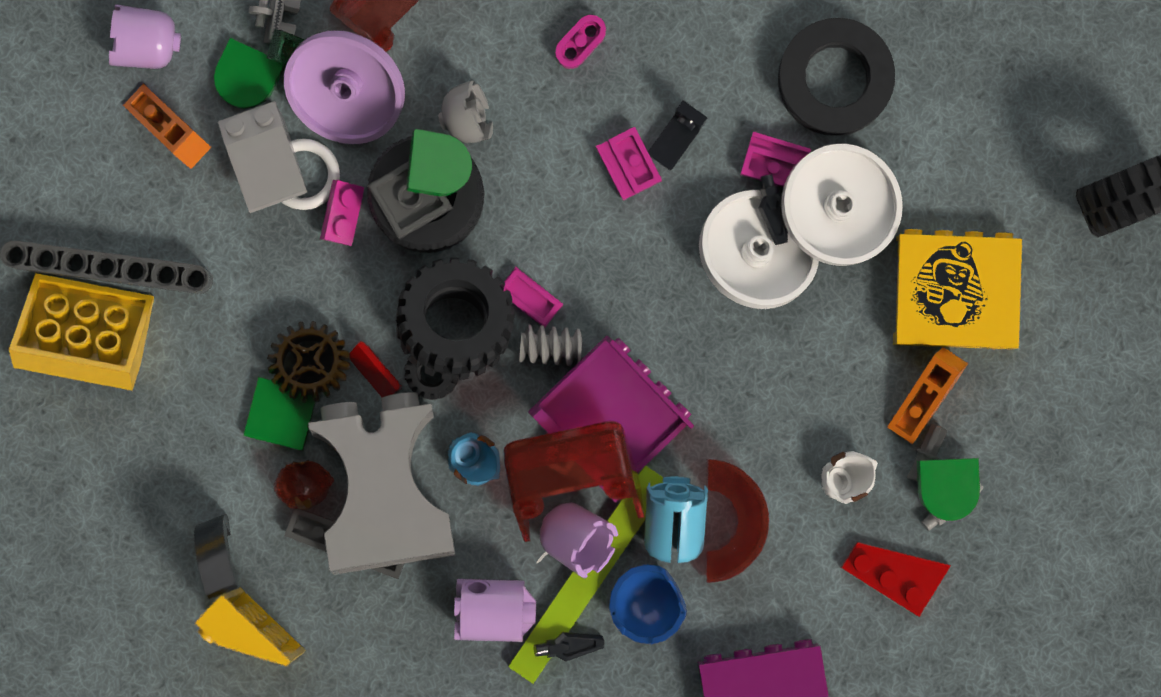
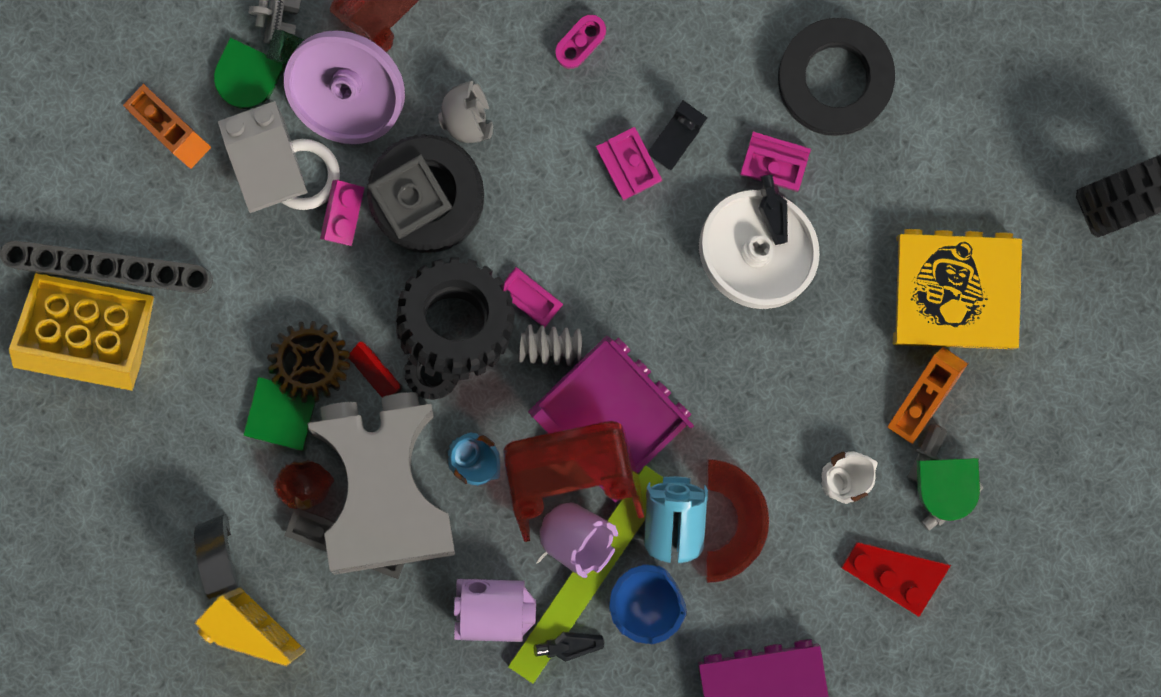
lavender cylinder [109,4,181,69] -> none
green tile [406,129,472,196] -> none
white dish [781,144,902,266] -> none

